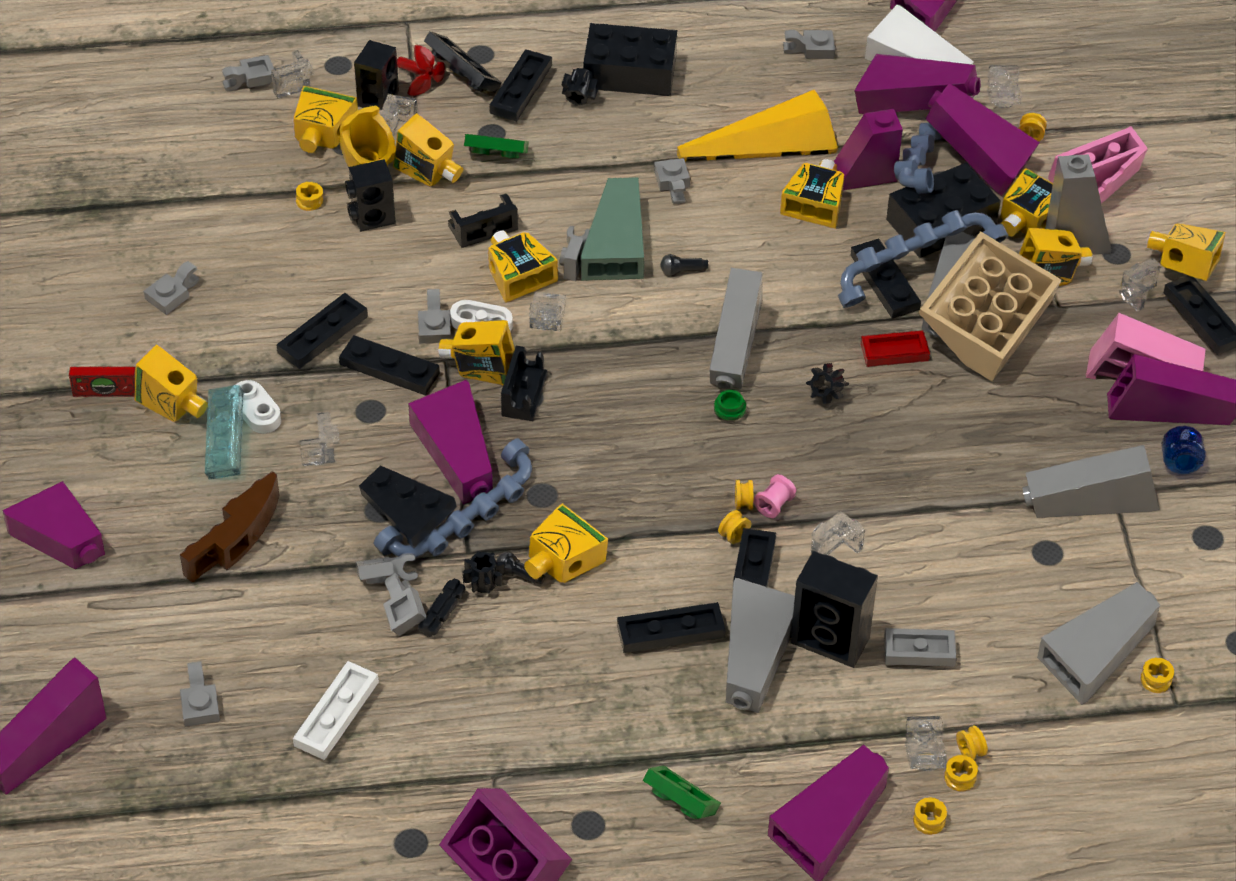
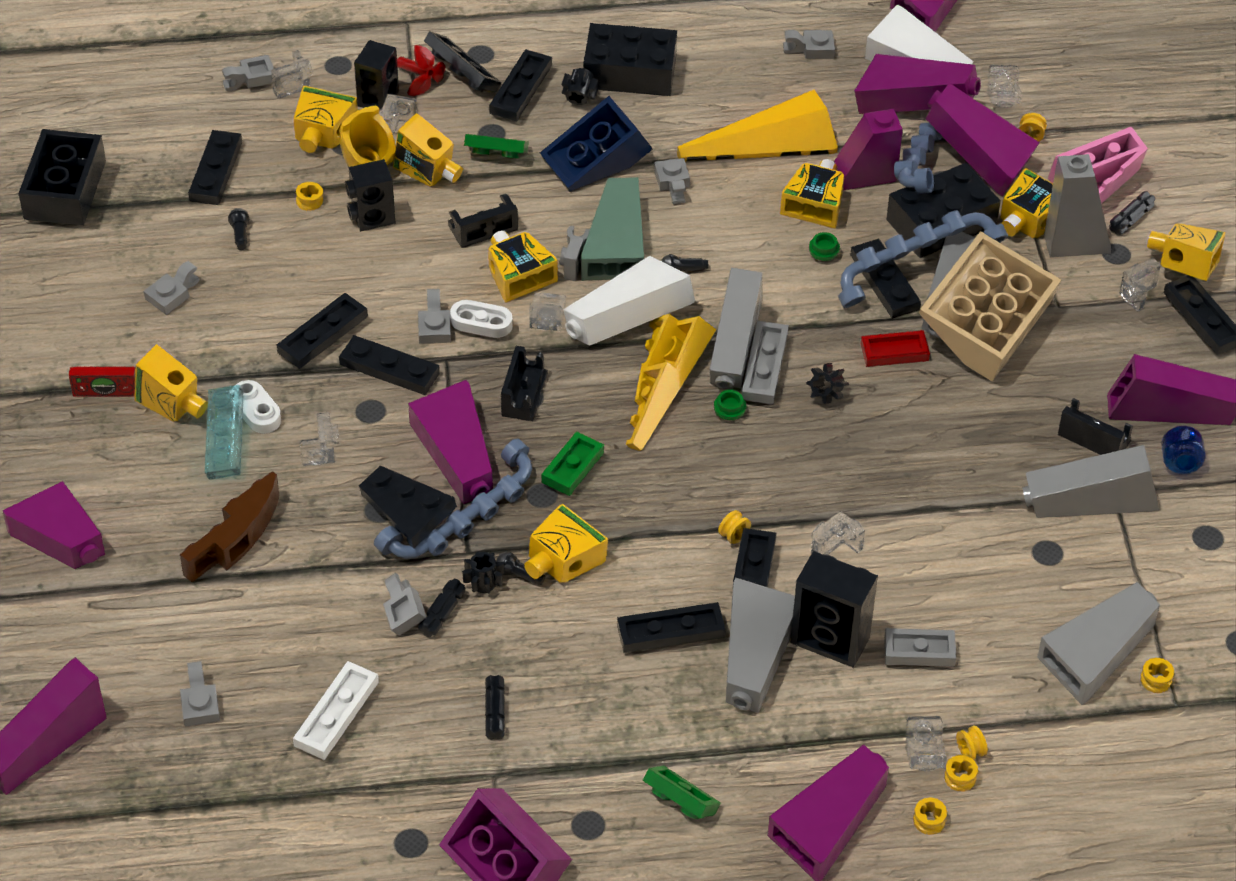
light grey plate [356,553,418,584] -> none
yellow torso [438,320,515,385] -> none
yellow bush [735,480,754,510] -> none
bright pink bush [753,474,797,518] -> none
yellow torso [1019,228,1092,286] -> none
bright pink wedge [1086,313,1206,380] -> none
none -> black brick [18,129,106,226]
none -> black plate [188,130,242,205]
none -> black piece [228,208,250,250]
none -> black axle [485,675,505,739]
none -> dark blue slope [540,96,653,191]
none -> green plate [541,431,604,496]
none -> white slope [563,256,695,346]
none -> yellow wedge [626,314,716,451]
none -> light grey plate [742,321,789,404]
none -> green plate [809,232,840,261]
none -> black hinge [1058,398,1133,455]
none -> black axle [1109,191,1156,235]

